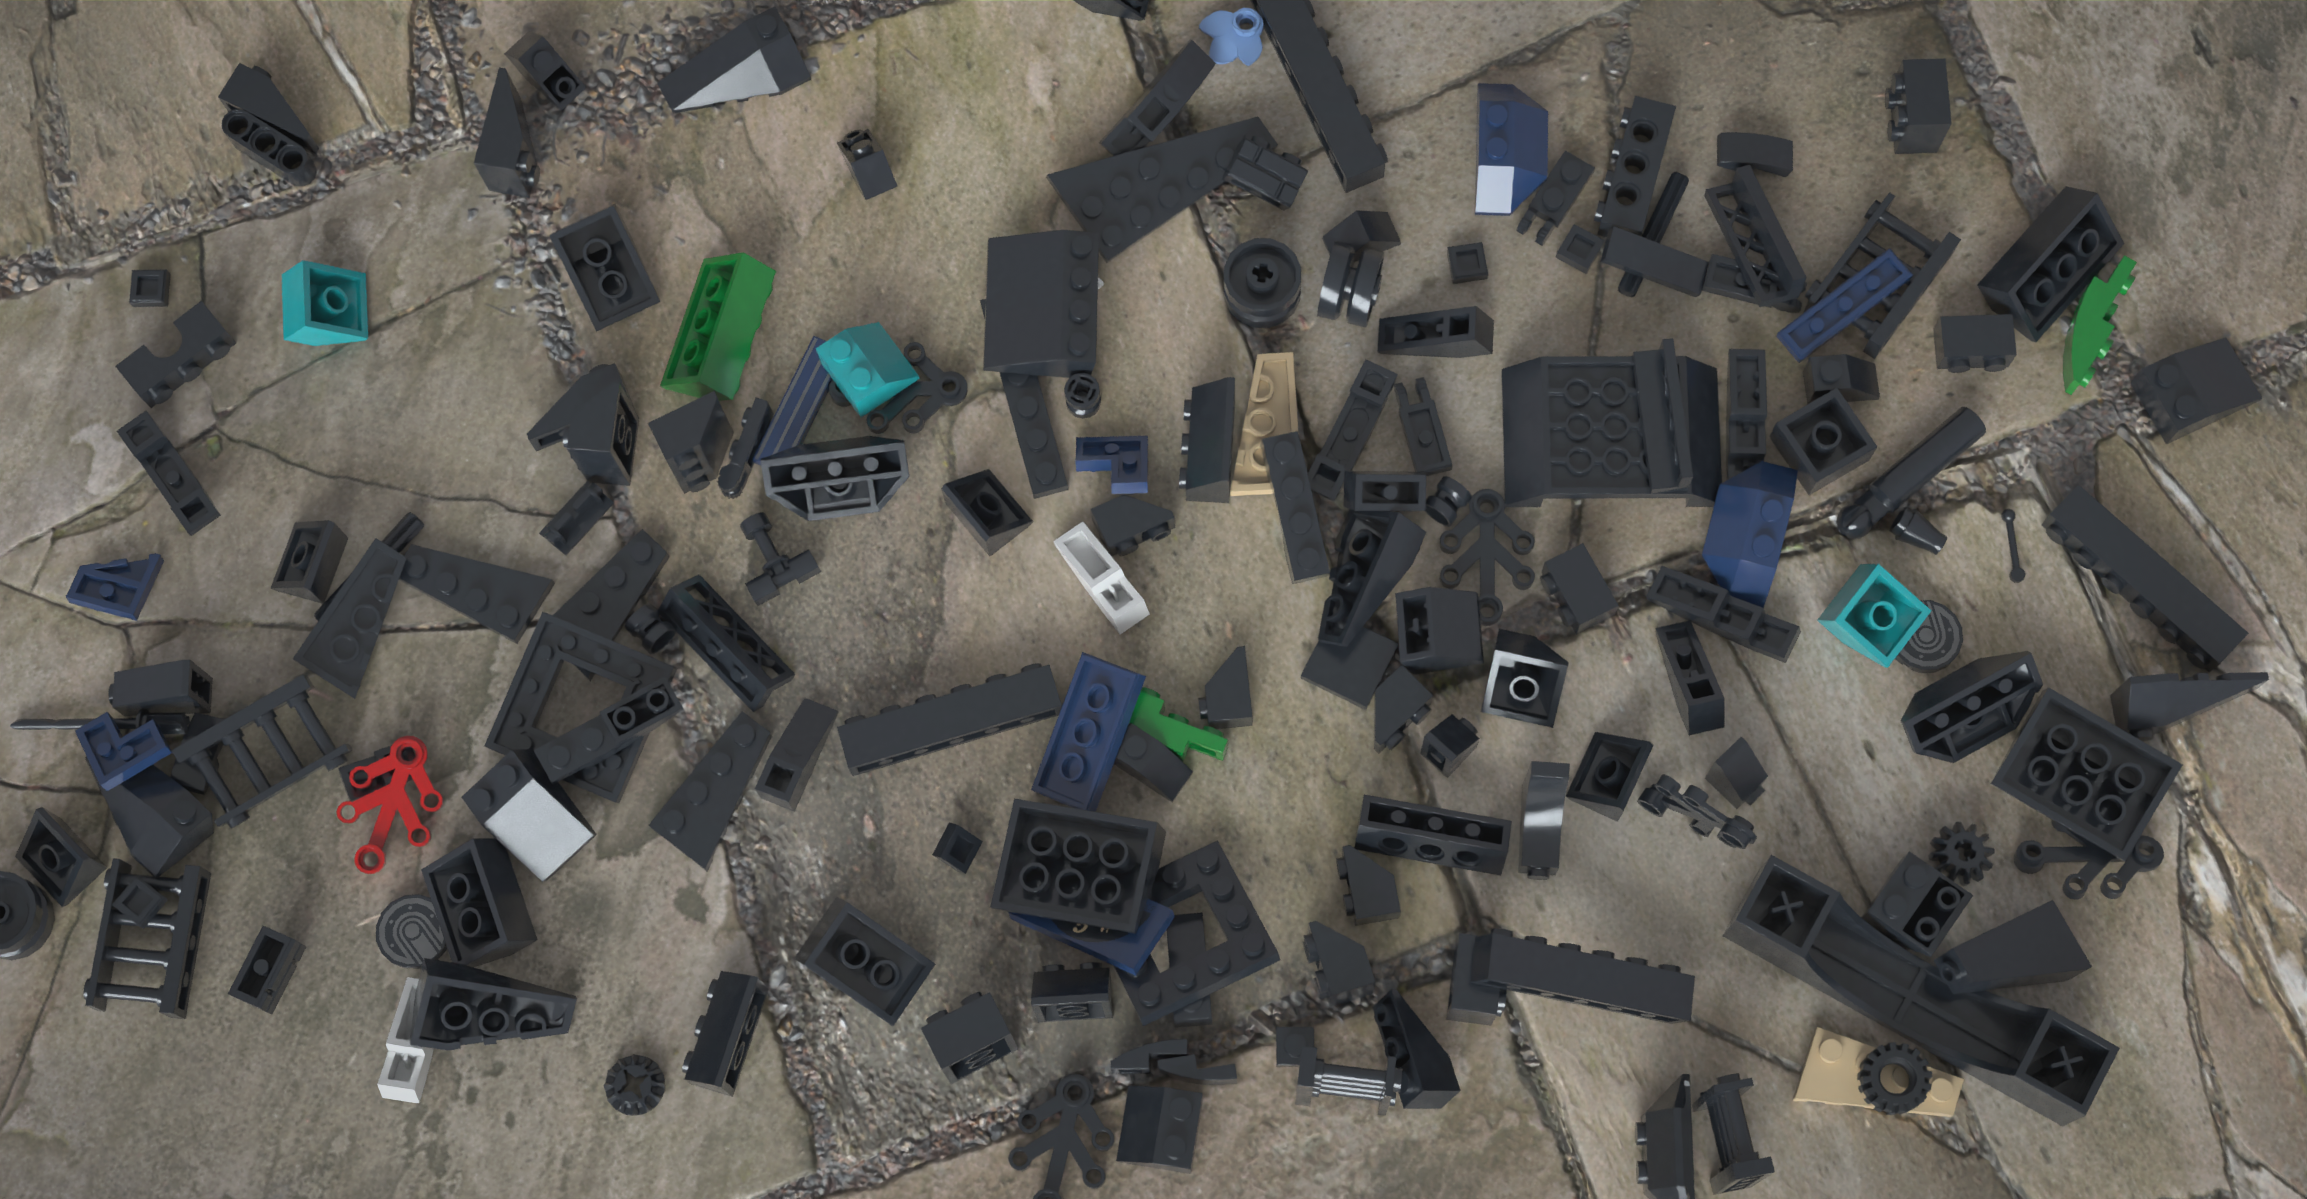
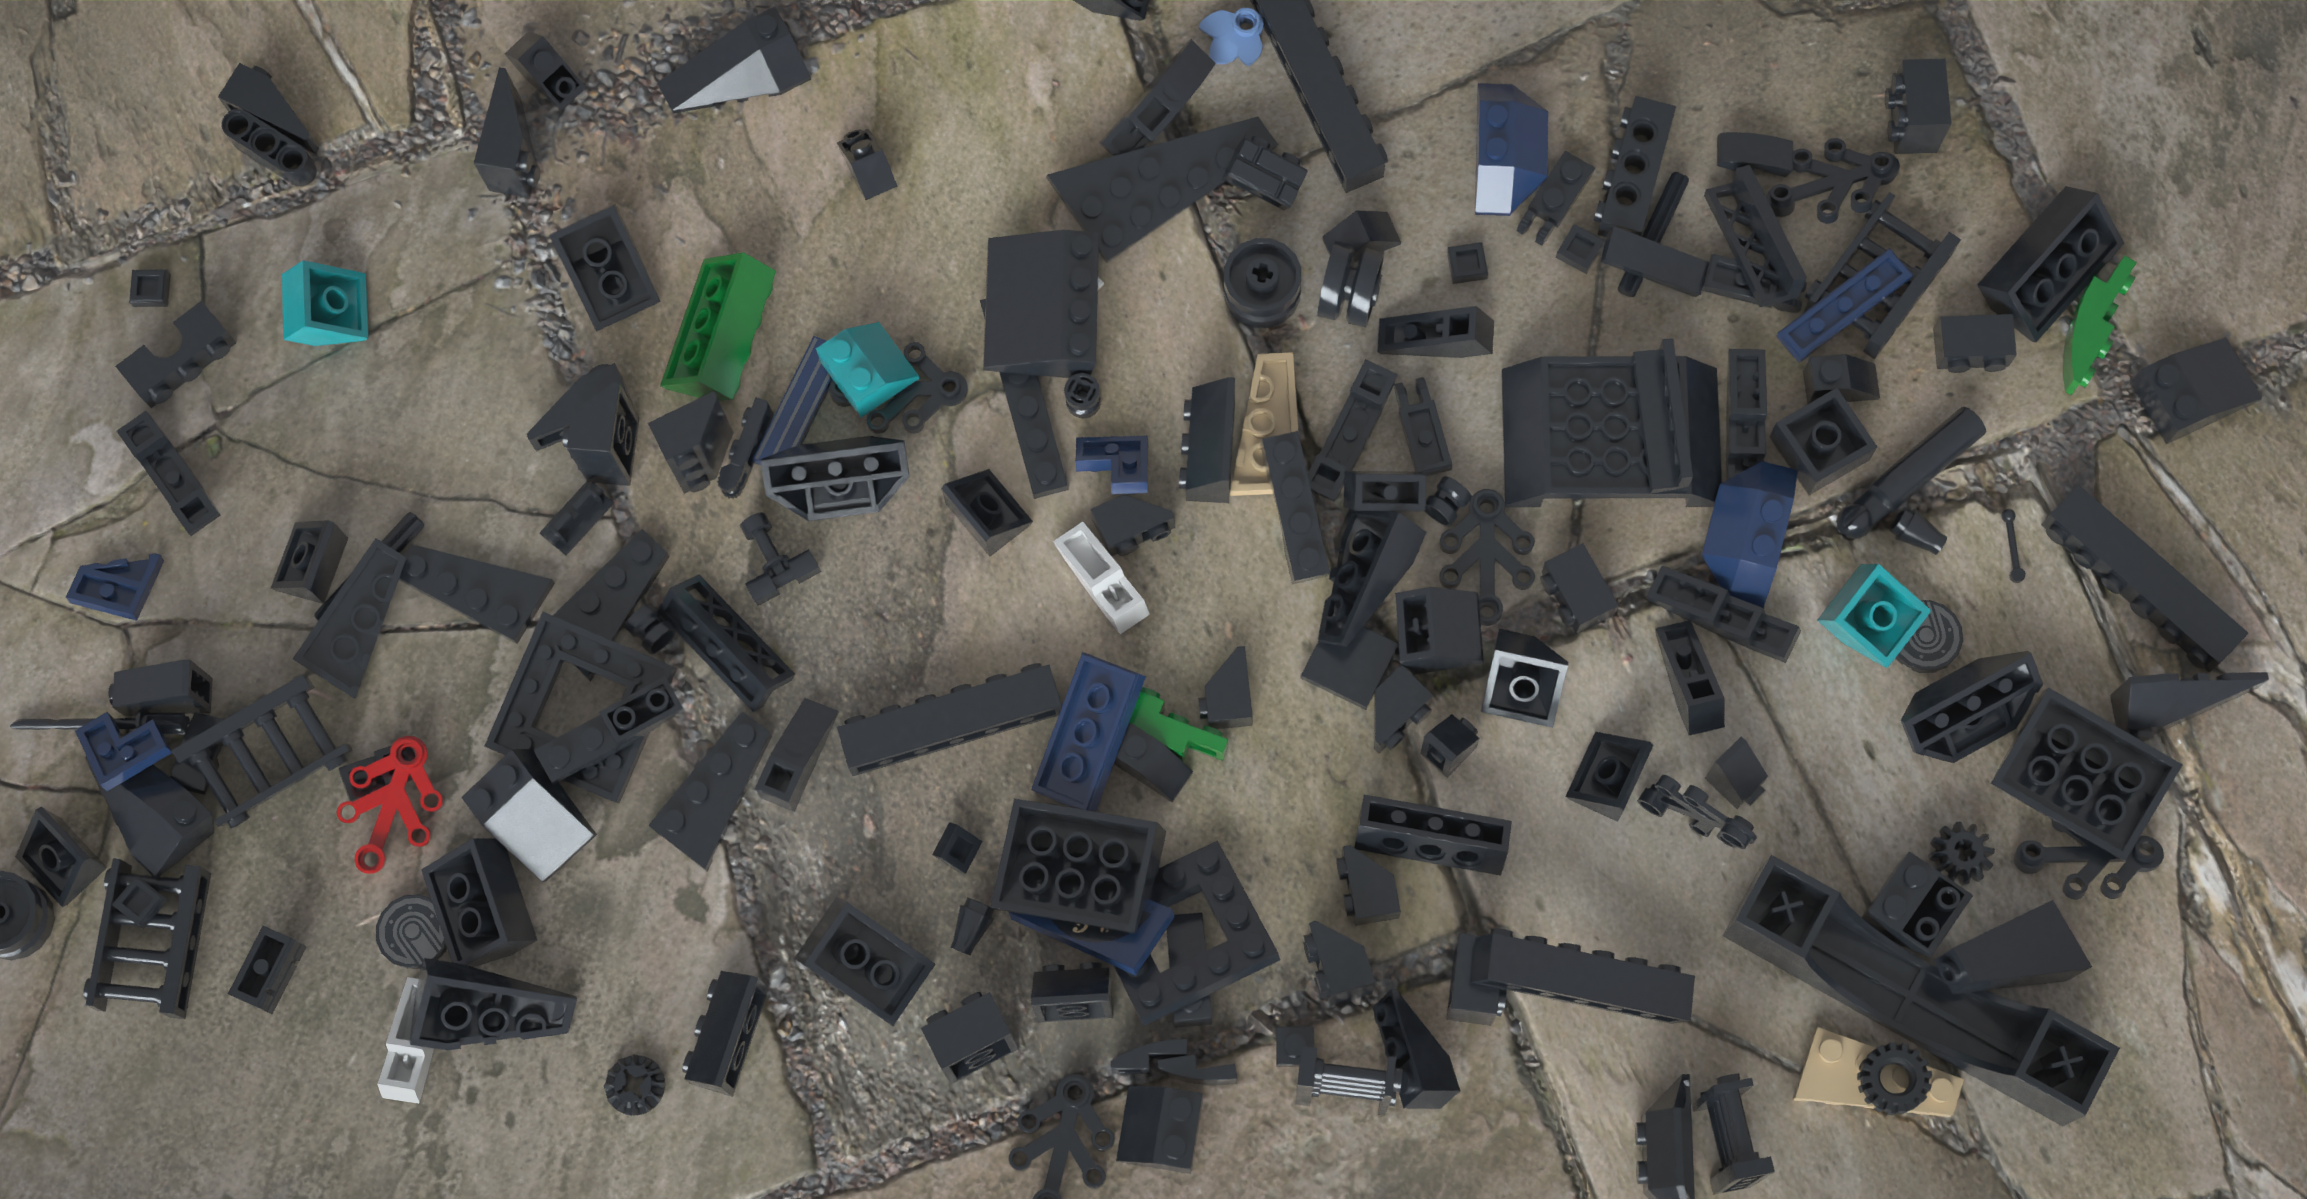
black arch [1518,761,1570,880] -> none
none -> black cone [950,897,994,956]
none -> black plant [1767,138,1900,224]

